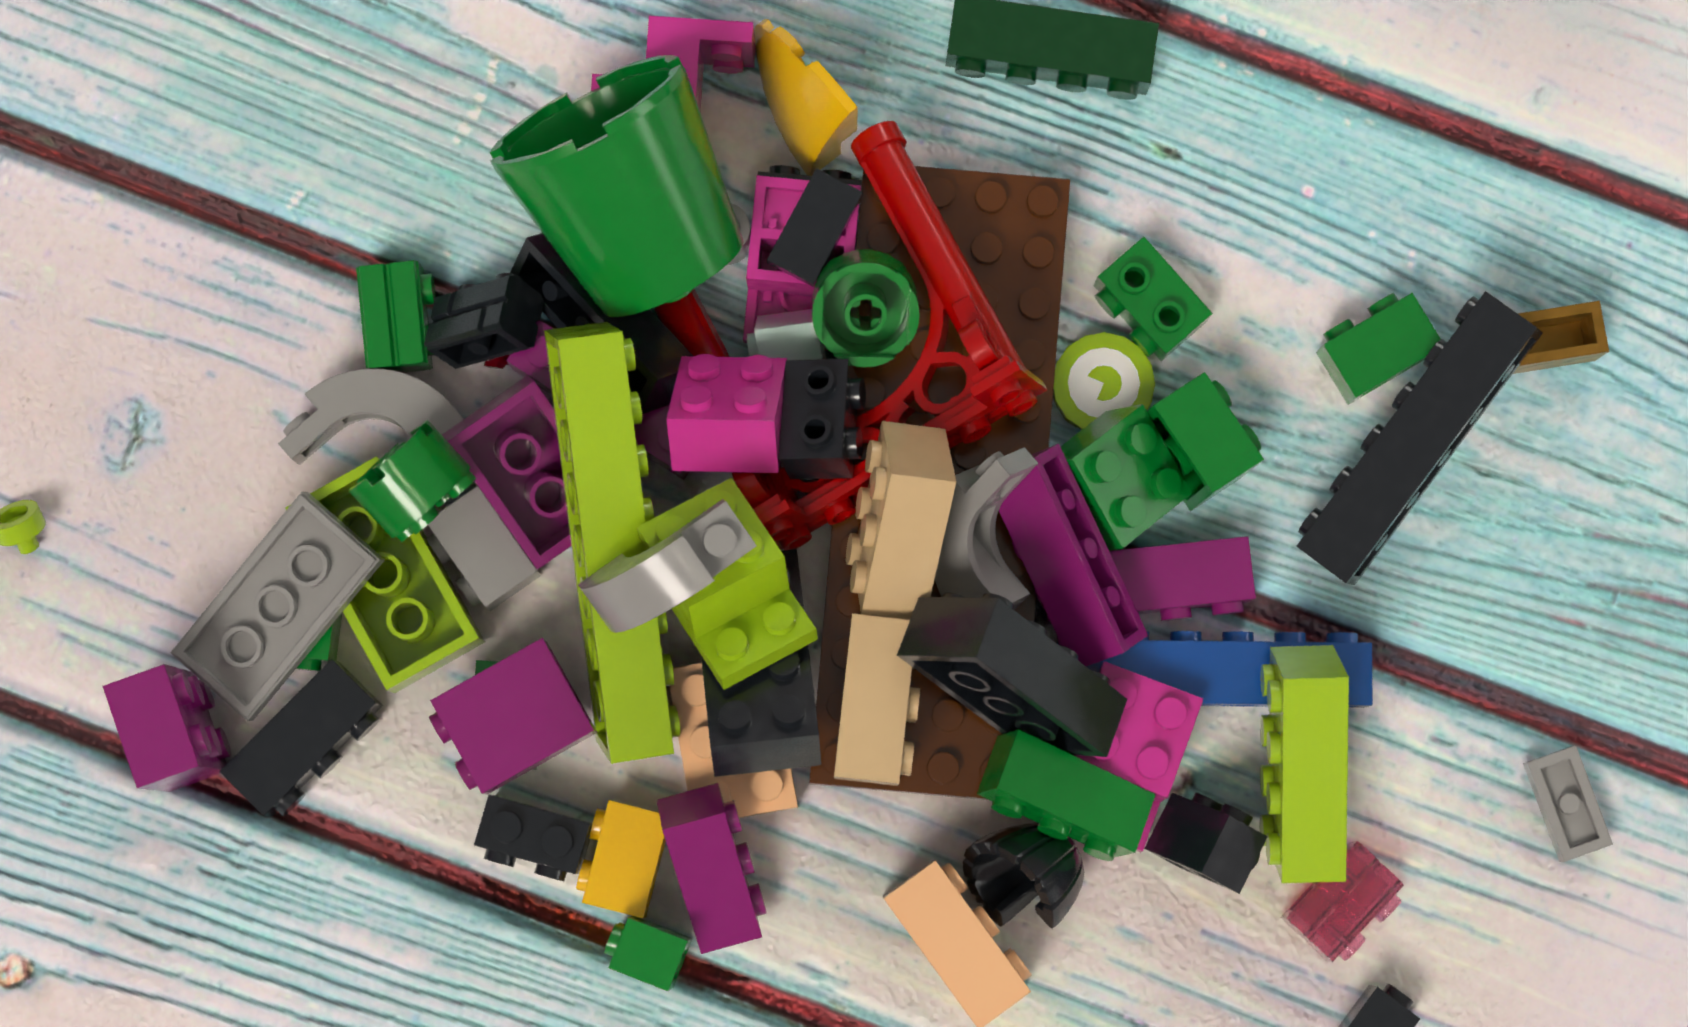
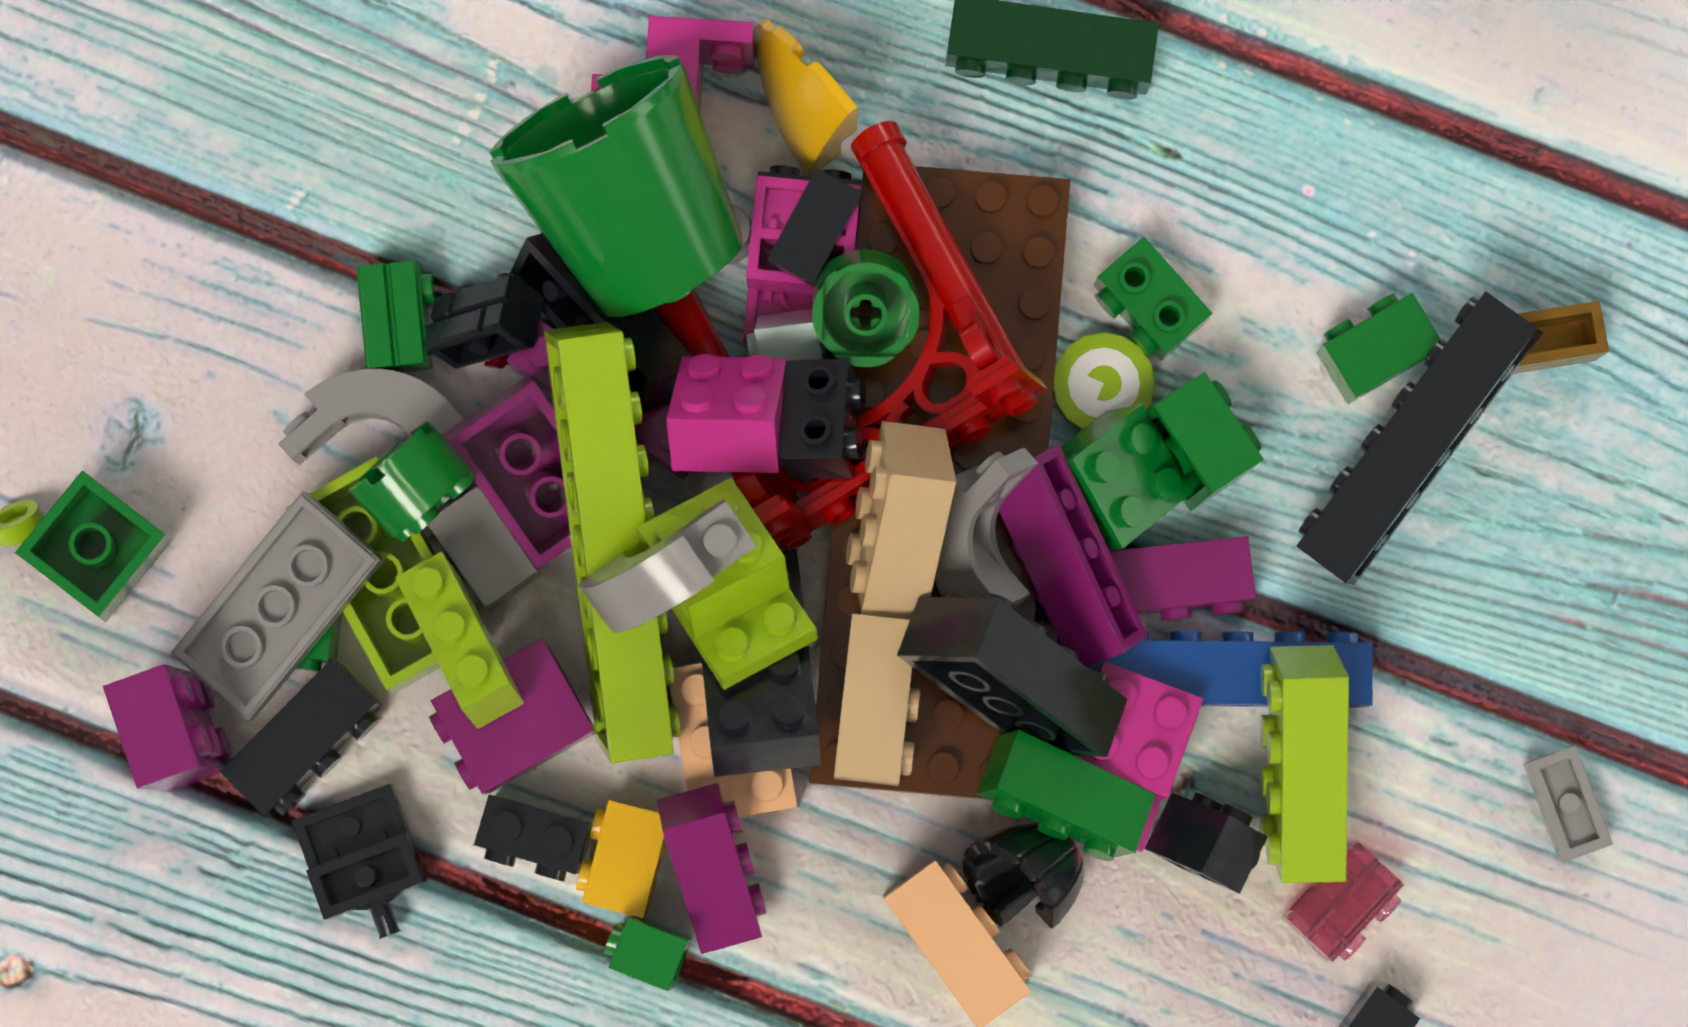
none -> green brick [15,471,171,622]
none -> black plate [291,784,428,939]
none -> lime brick [395,551,525,729]

